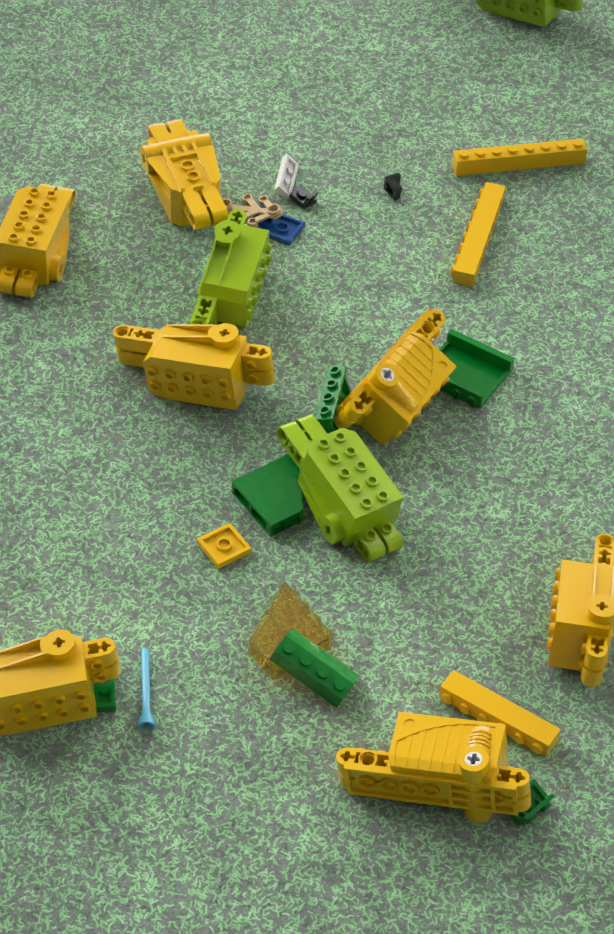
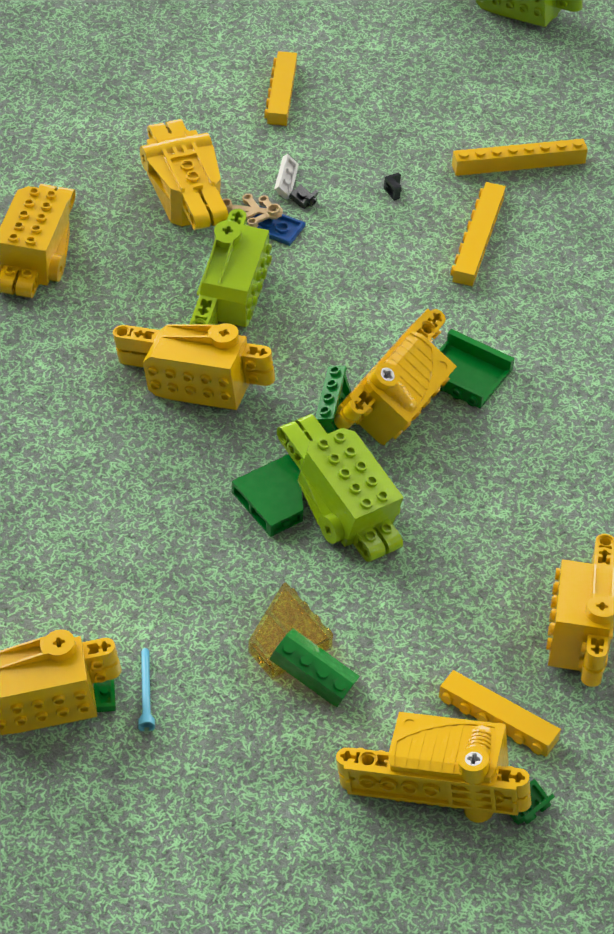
yellow plate [197,523,252,569] -> none
none -> yellow brick [264,51,297,126]

